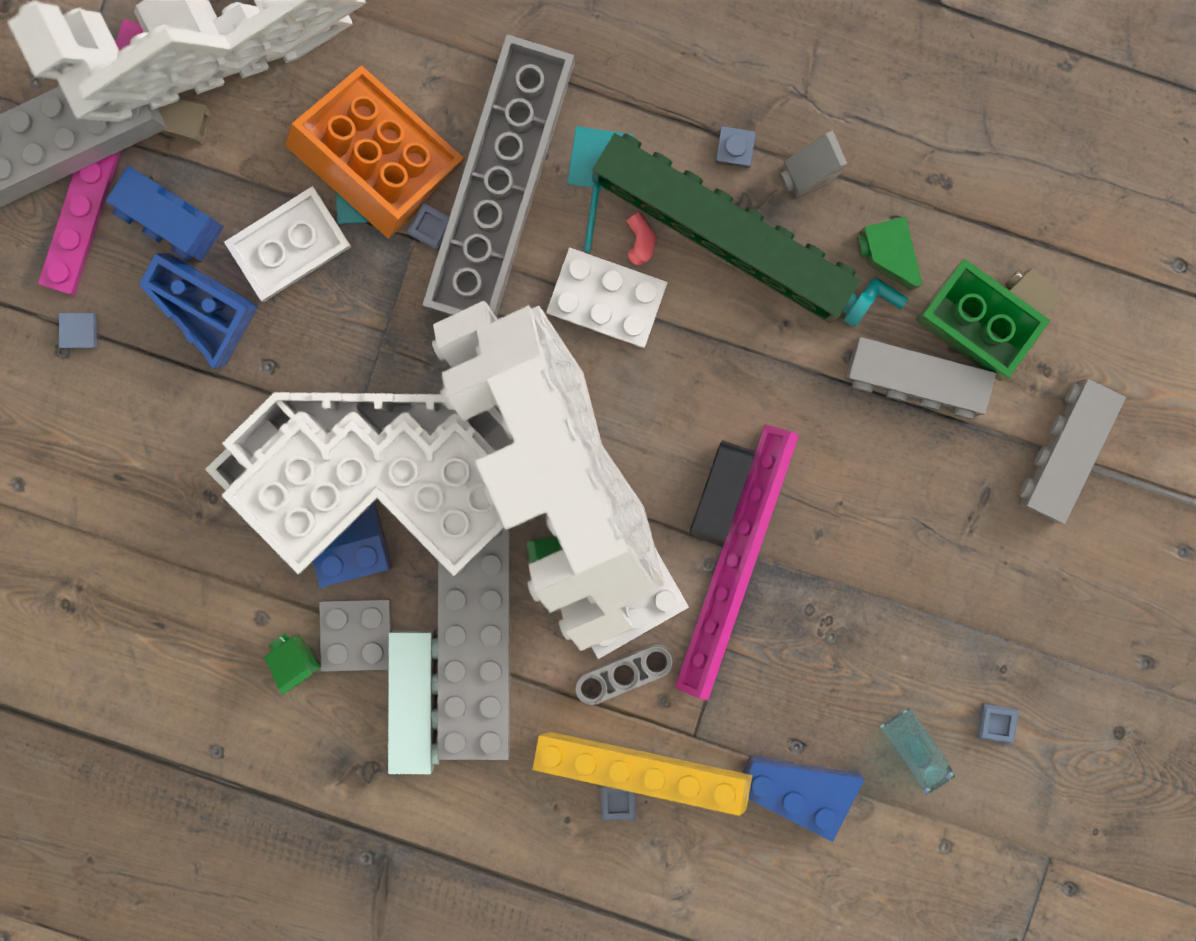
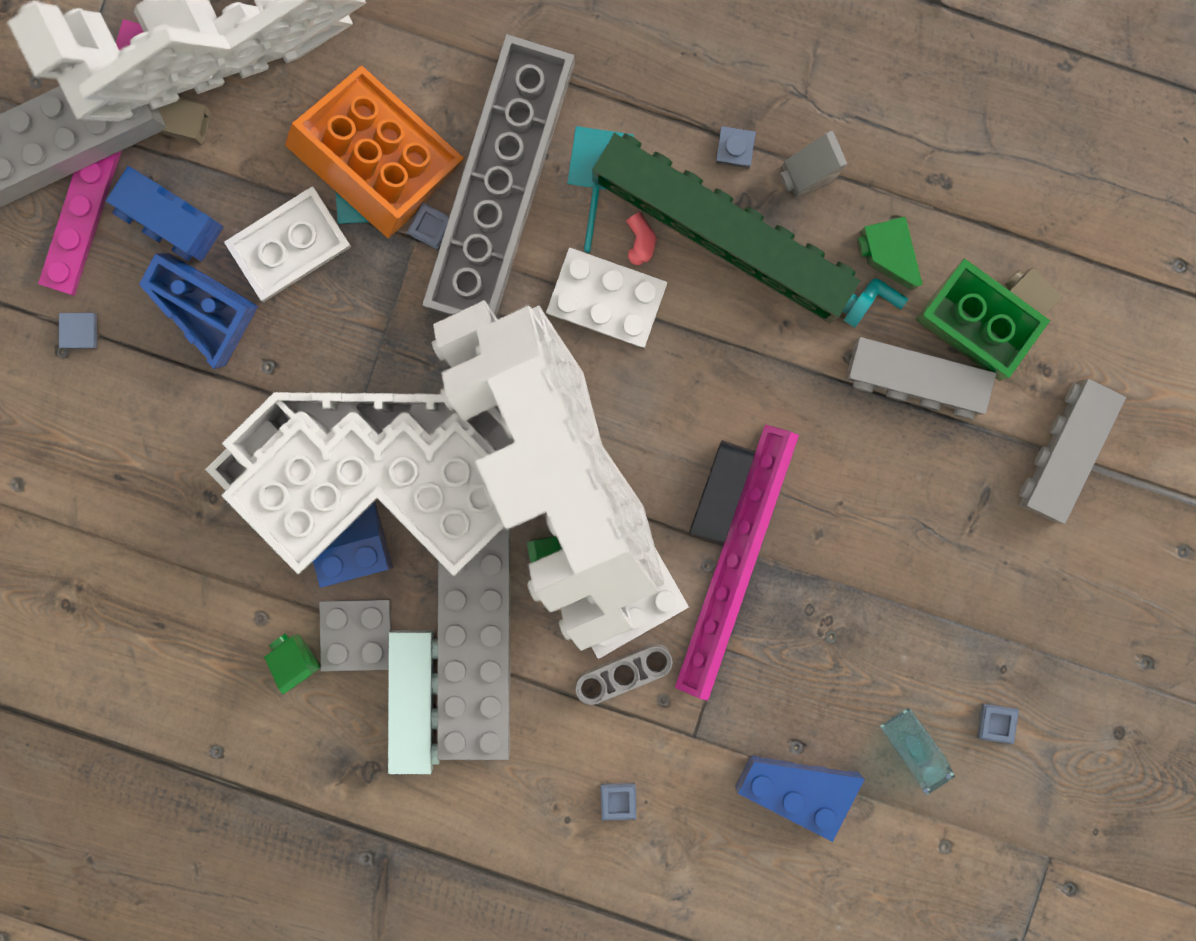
yellow brick [533,731,752,816] -> none

